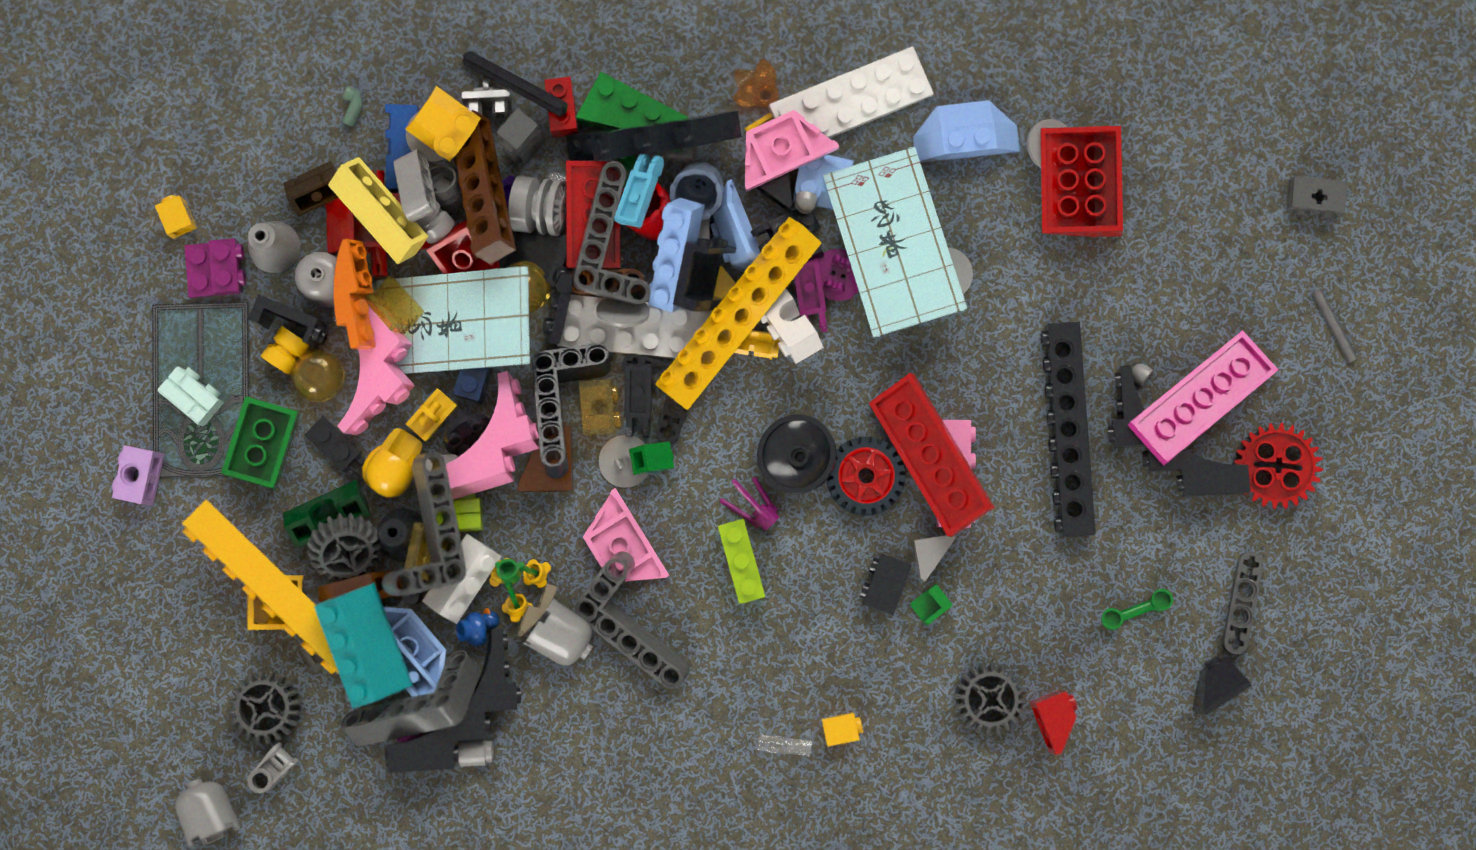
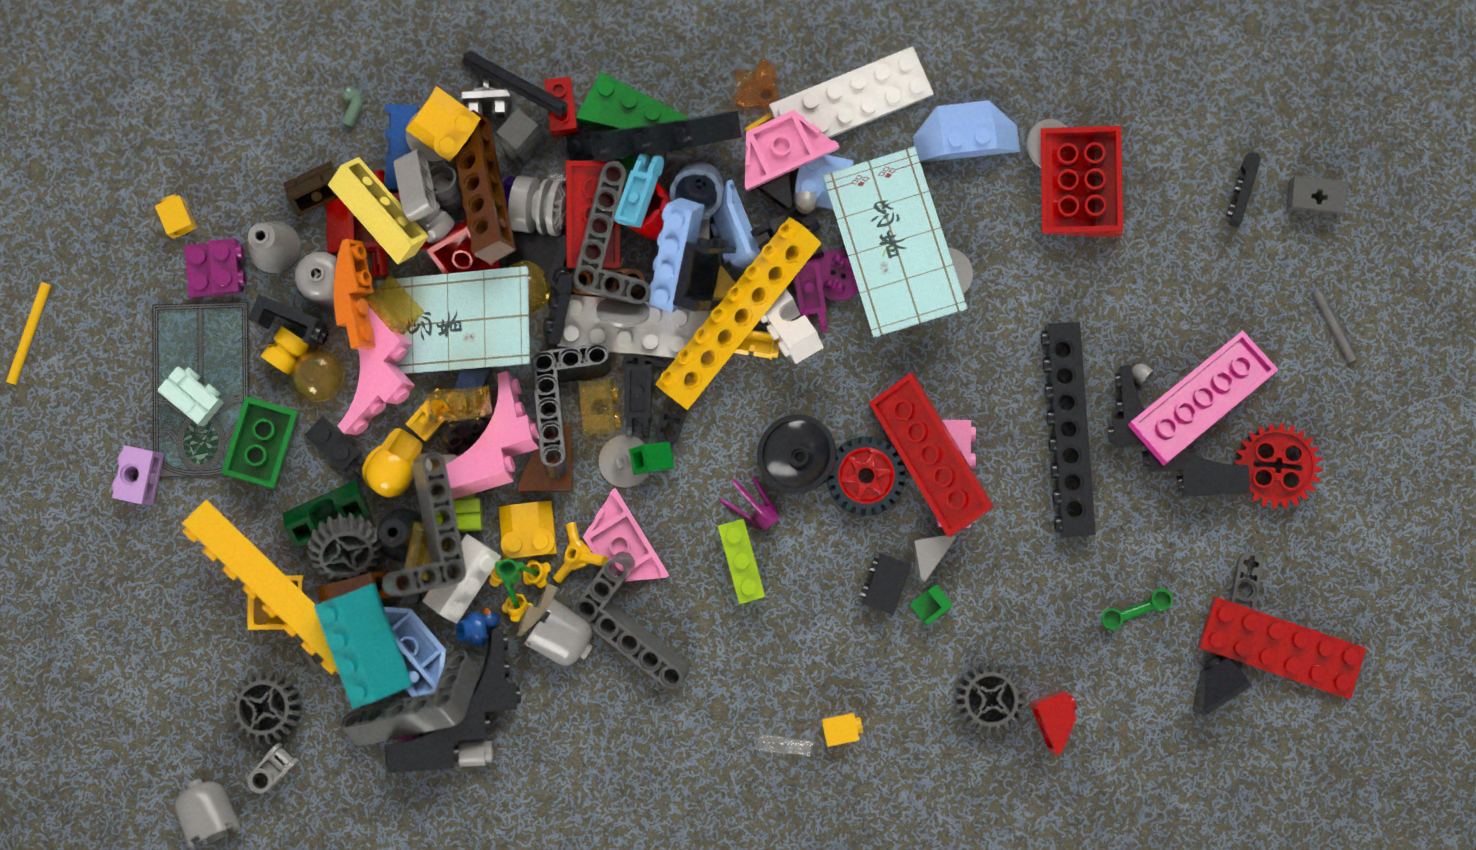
none -> yellow bar [6,282,51,385]
none -> clear yellow brick [425,386,492,422]
none -> yellow slope [499,501,557,559]
none -> yellow piece [553,522,608,584]
none -> red plate [1197,597,1366,699]
none -> black hinge [1226,152,1261,228]

